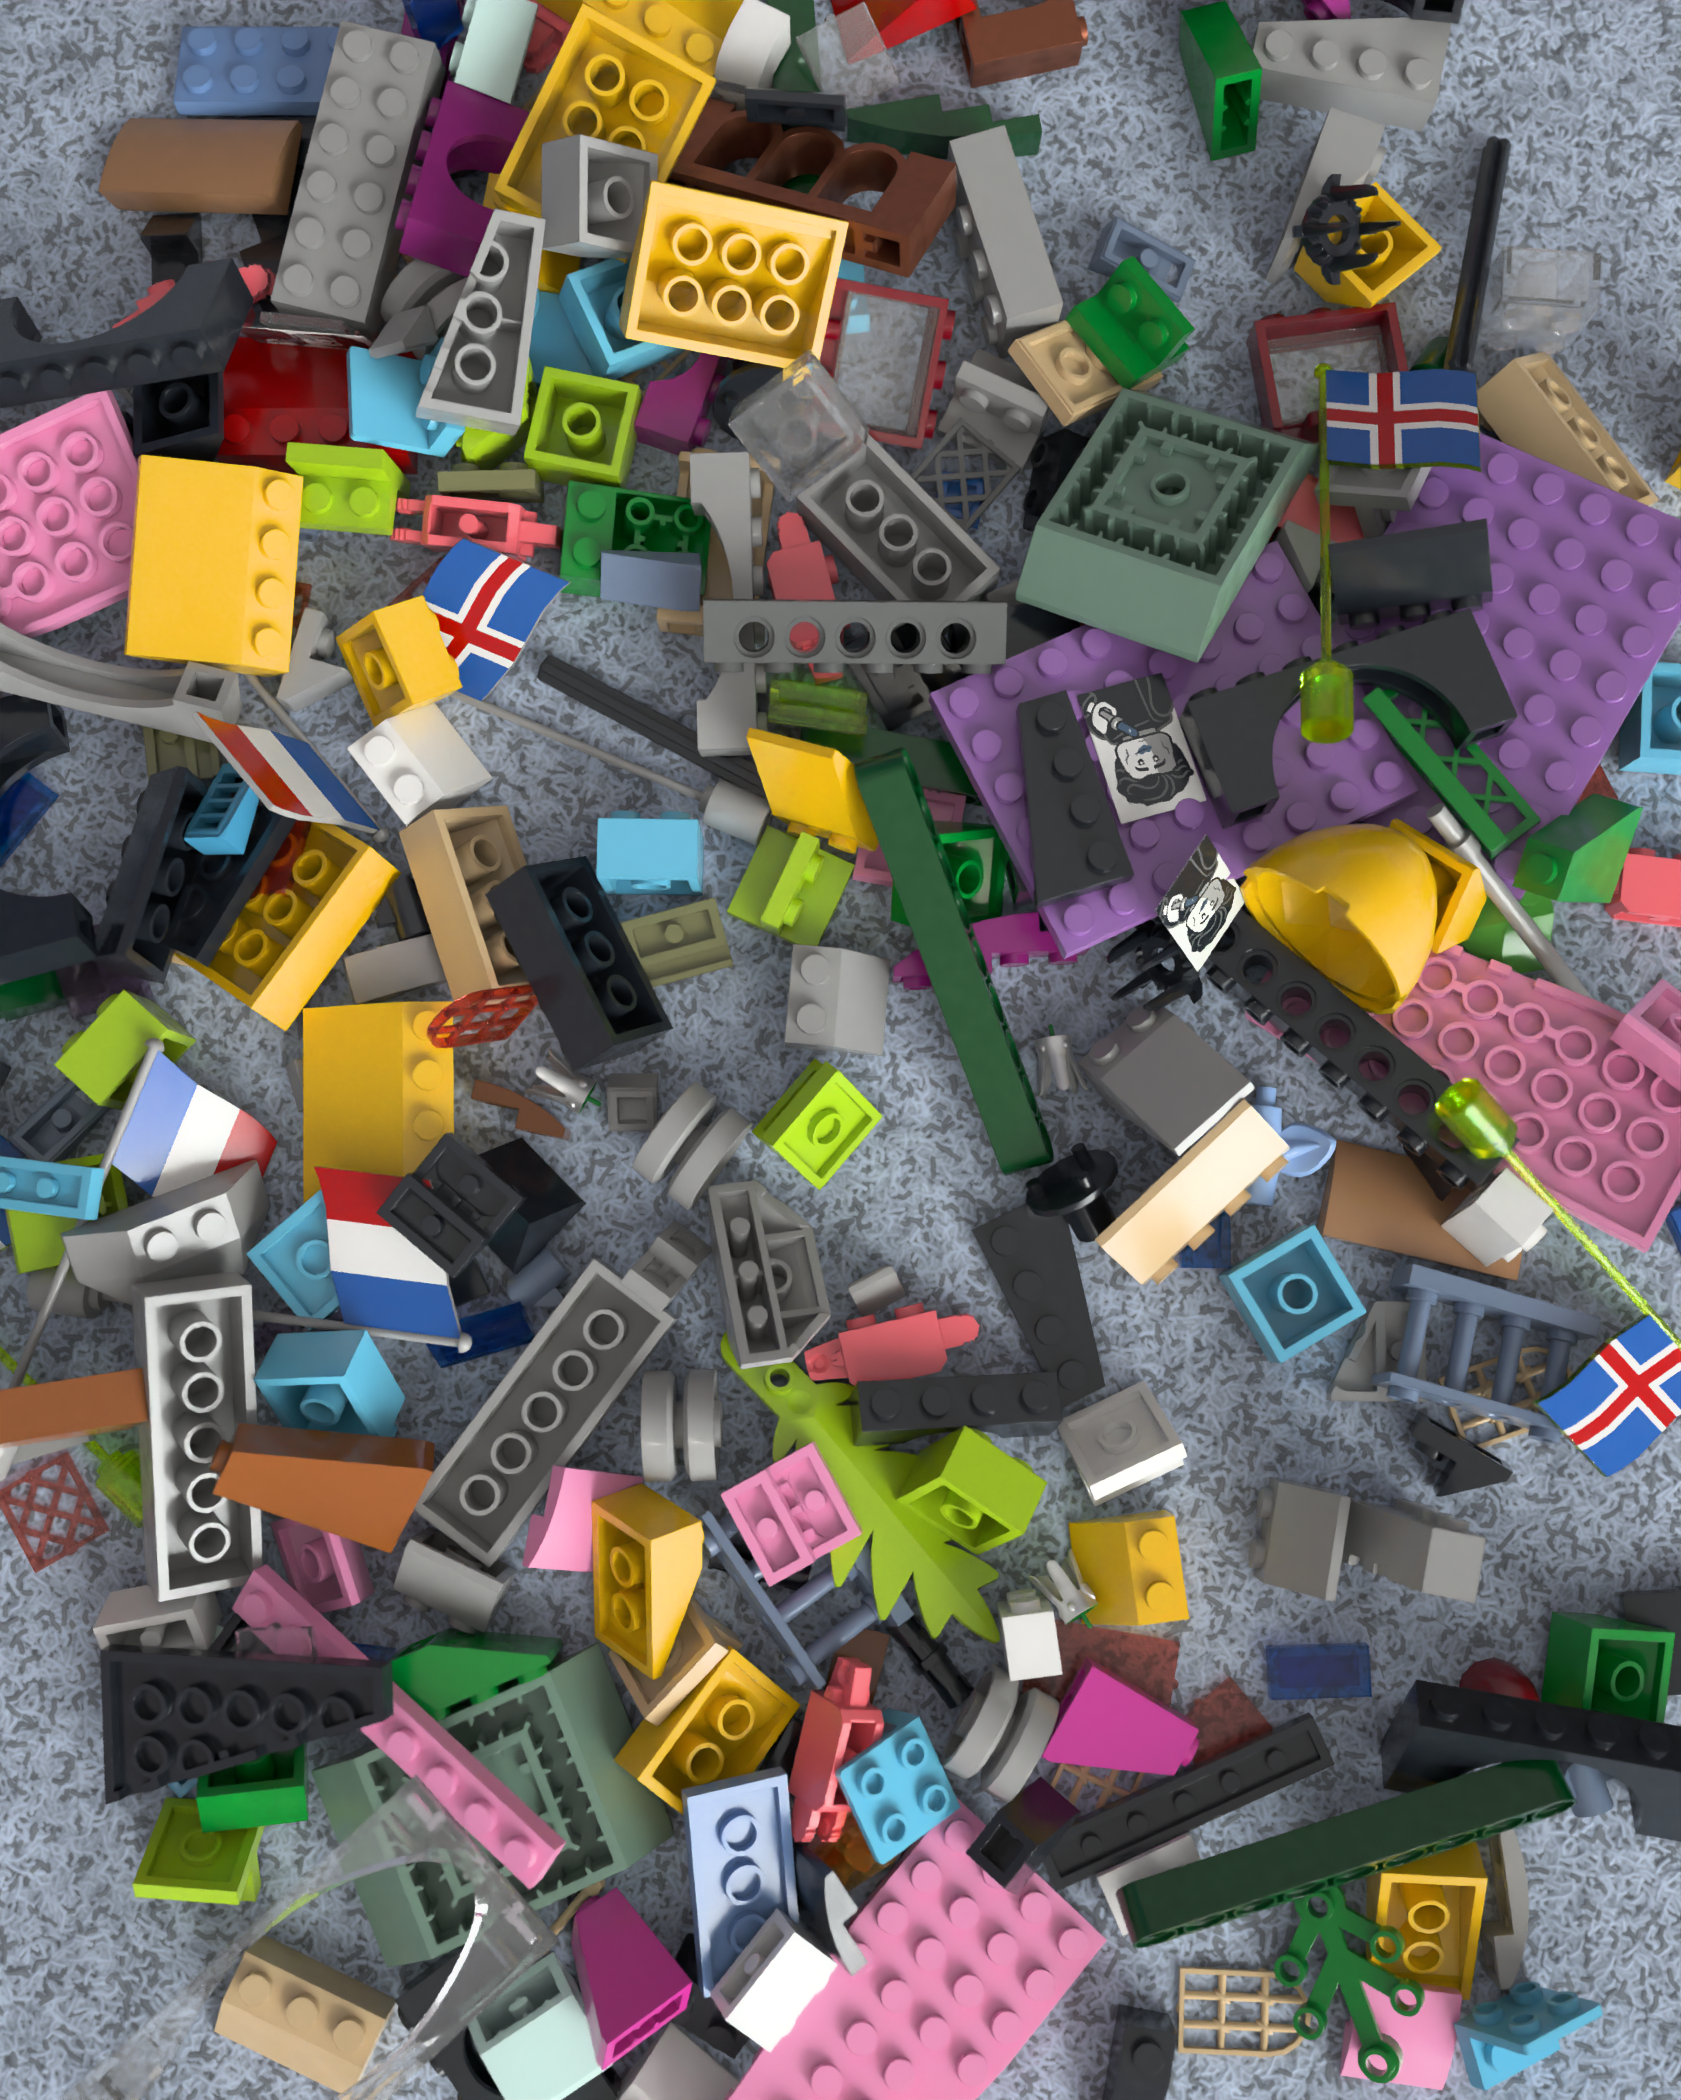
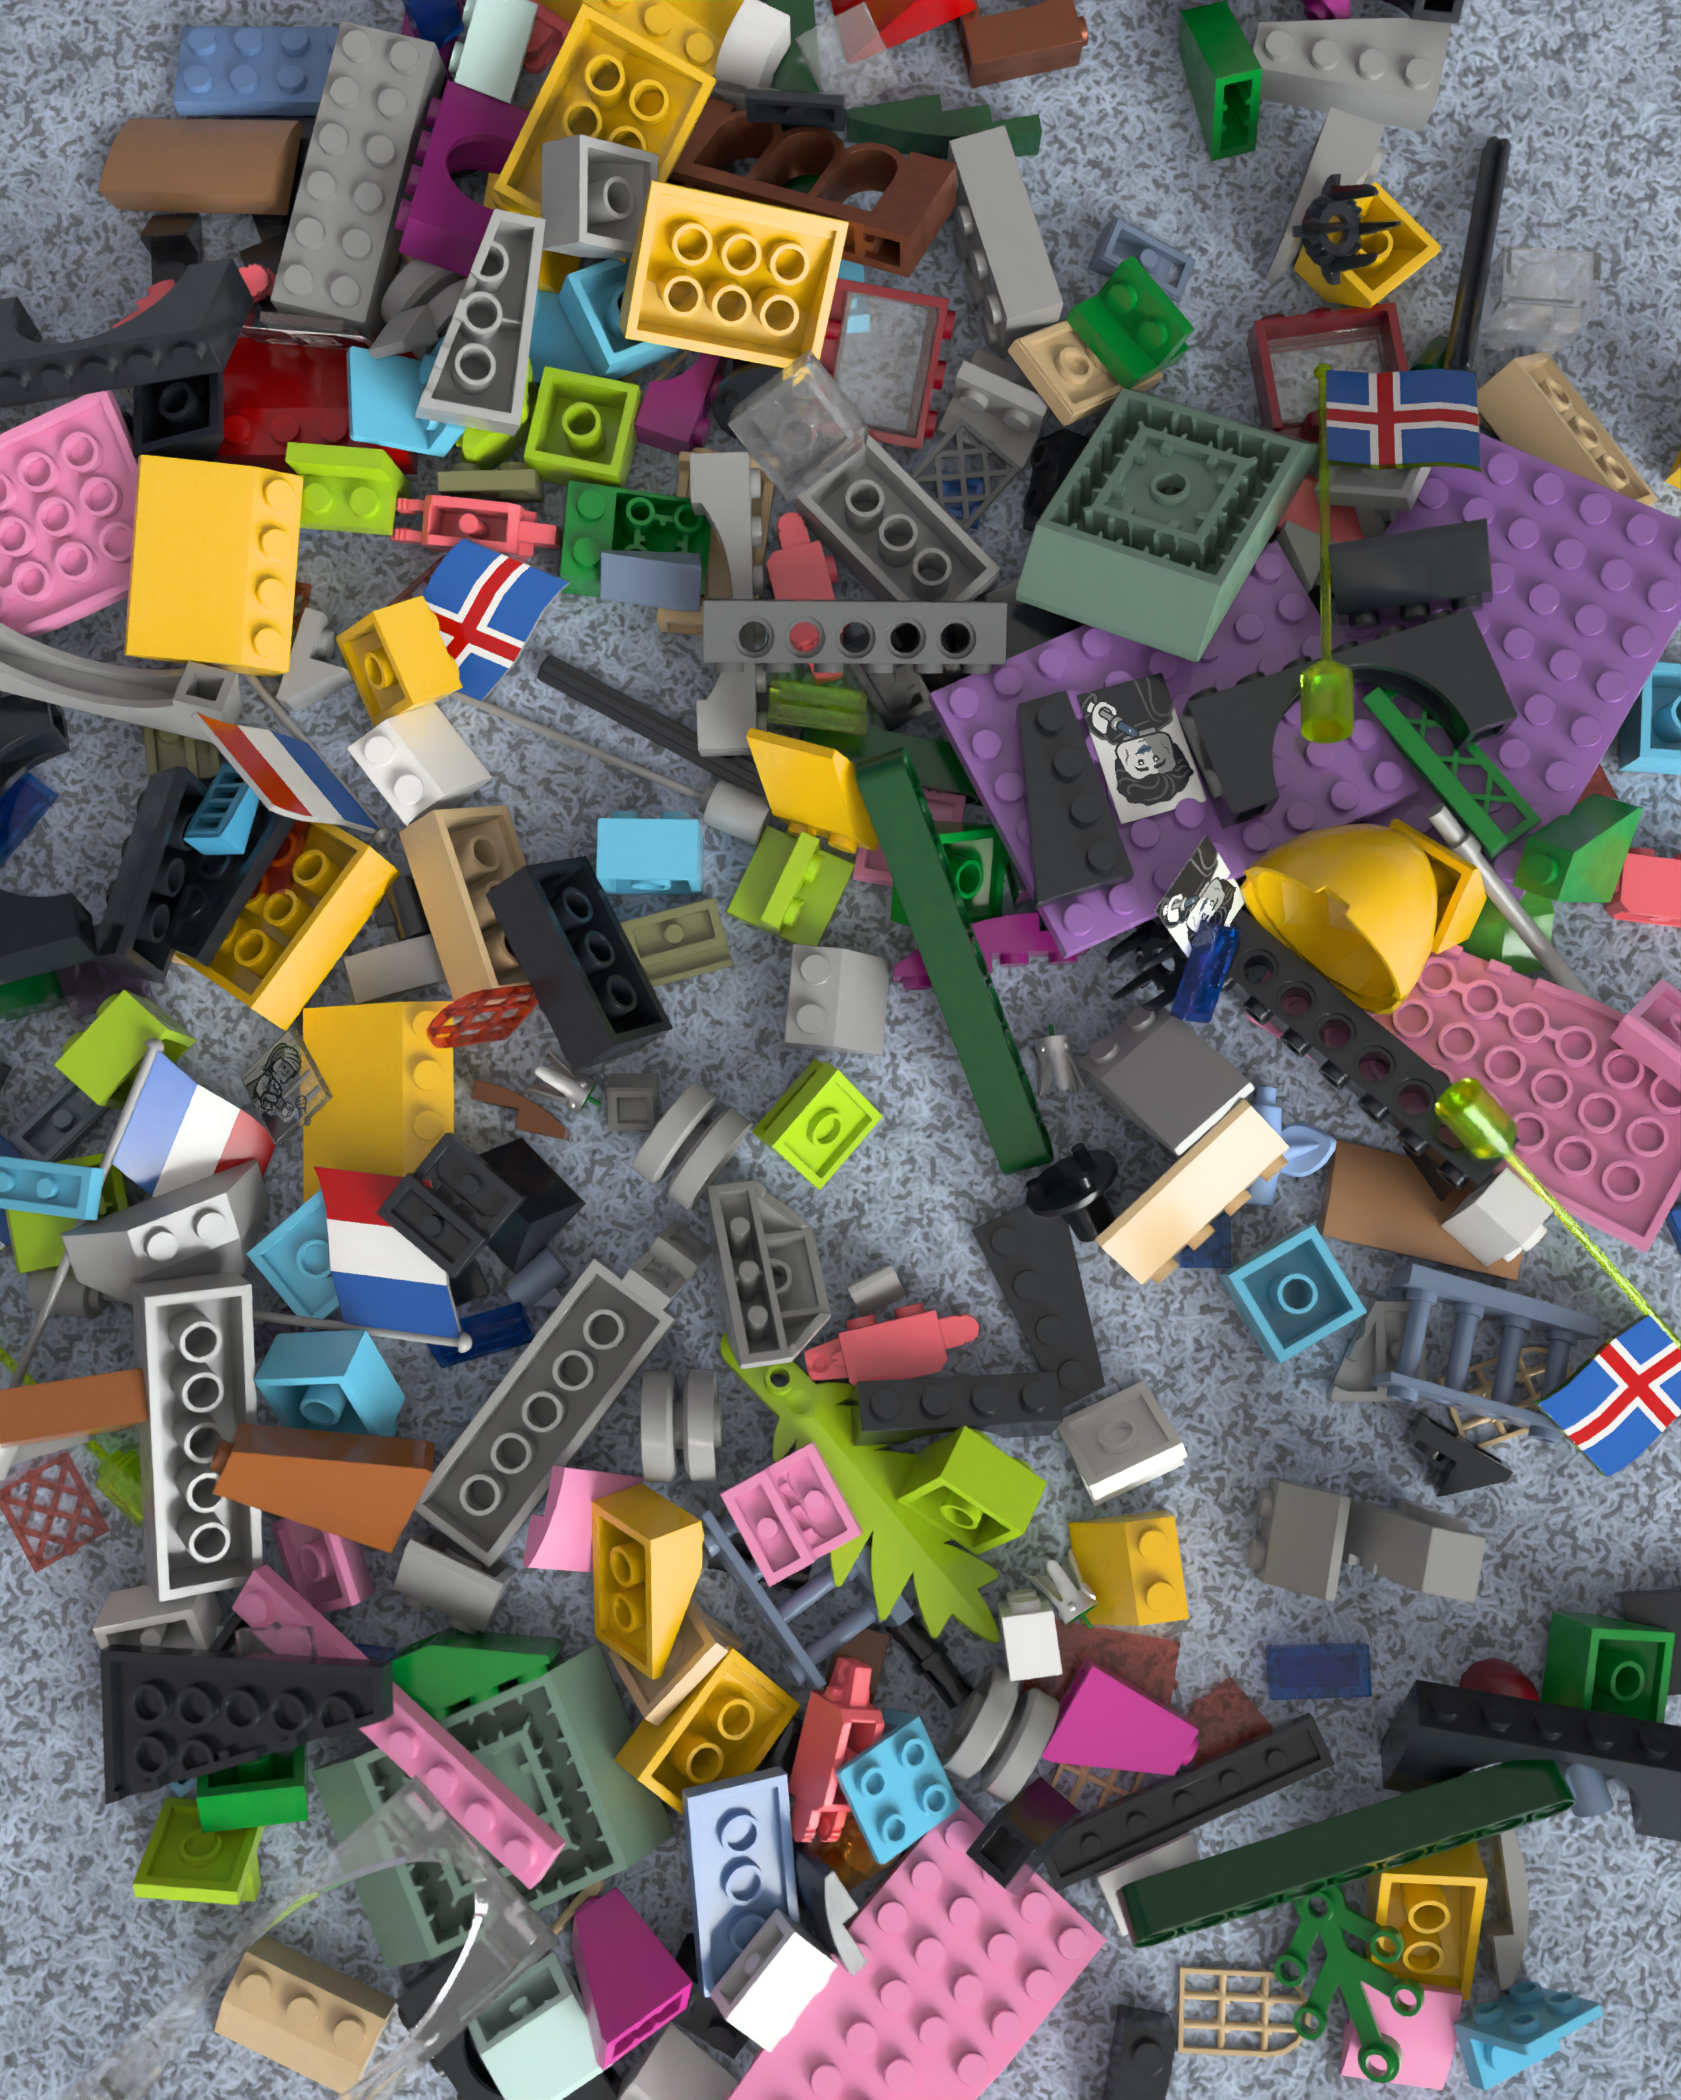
none -> piece [239,1028,333,1146]
none -> clear blue tile [1170,919,1241,1023]

